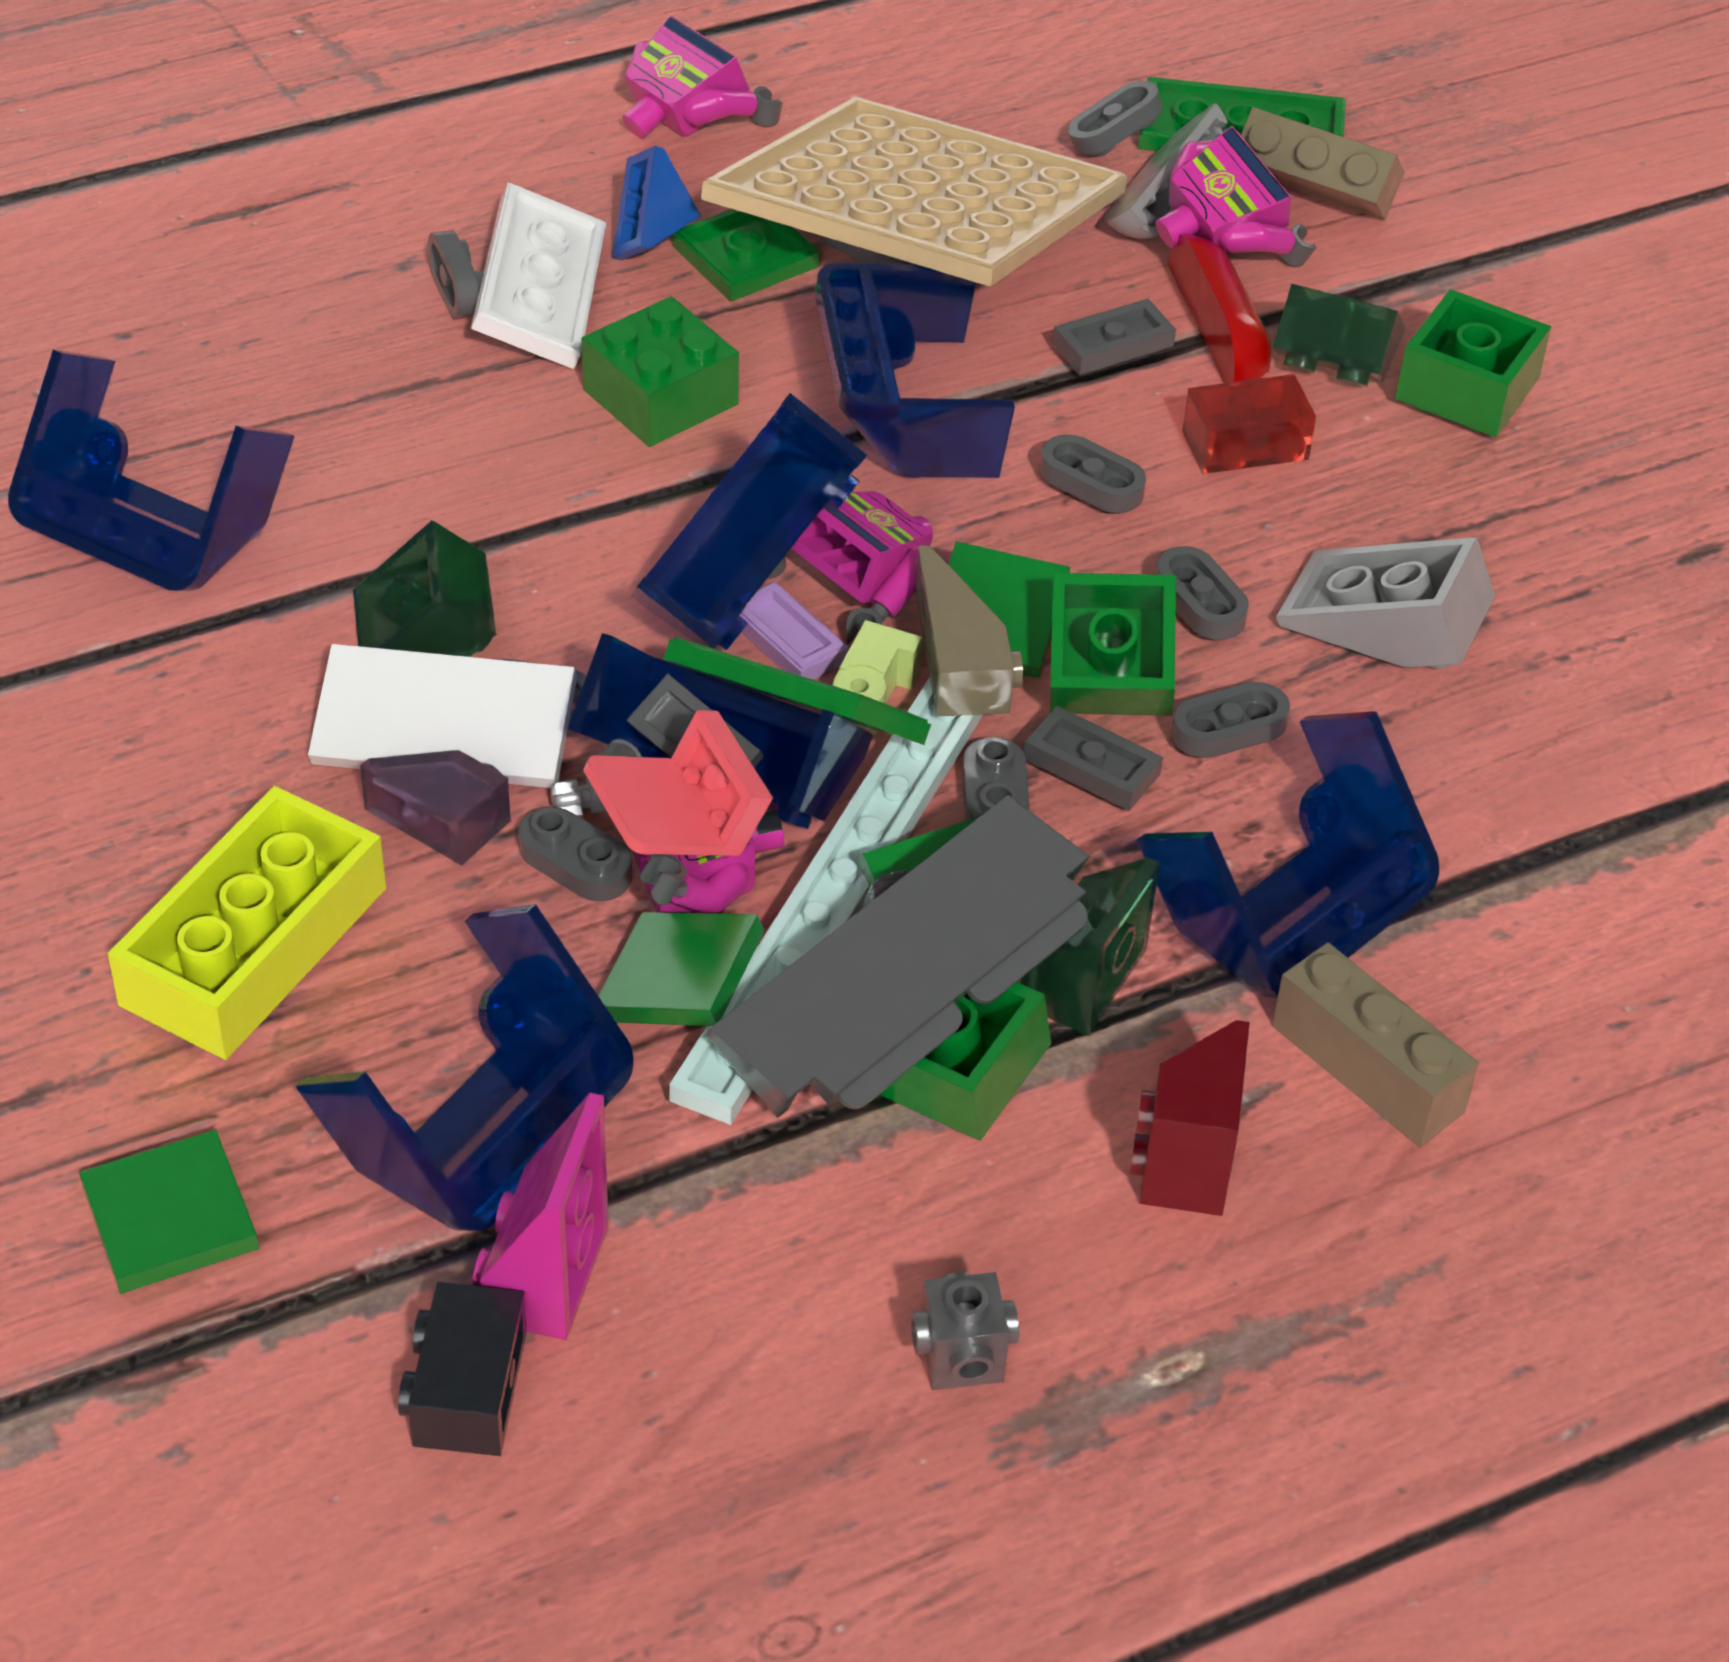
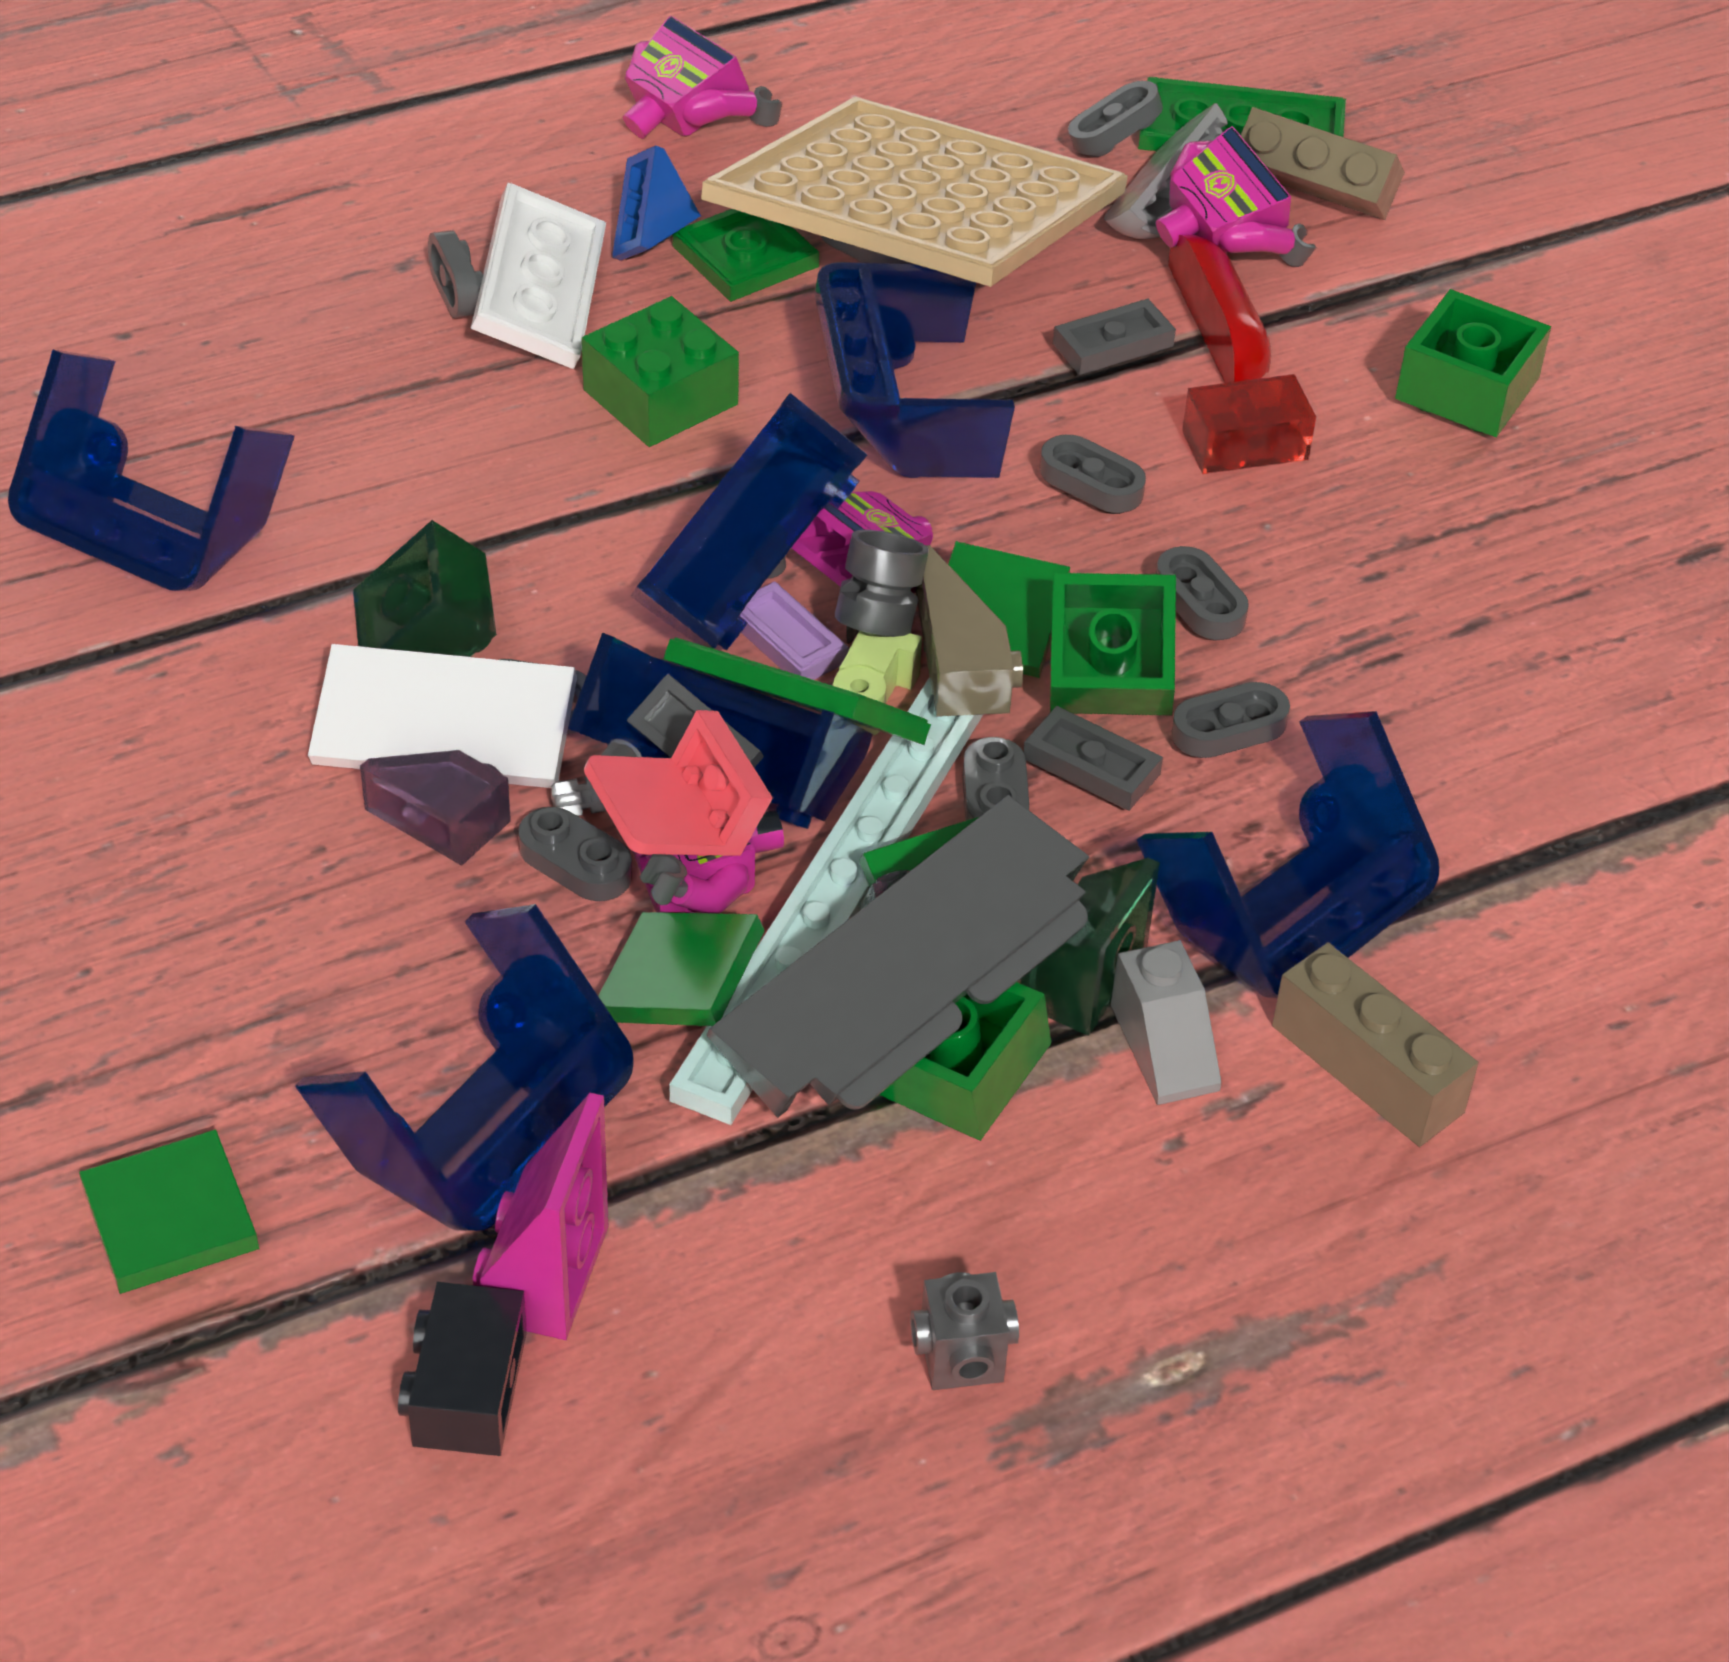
neon yellow brick [107,786,386,1061] -> none
dark red slope [1130,1020,1250,1216] -> none
clear green slope [1273,283,1405,387] -> none
light grey slope [1276,537,1496,669] -> none
none -> flat silver wheel [835,530,929,637]
none -> light grey slope [1111,940,1222,1105]

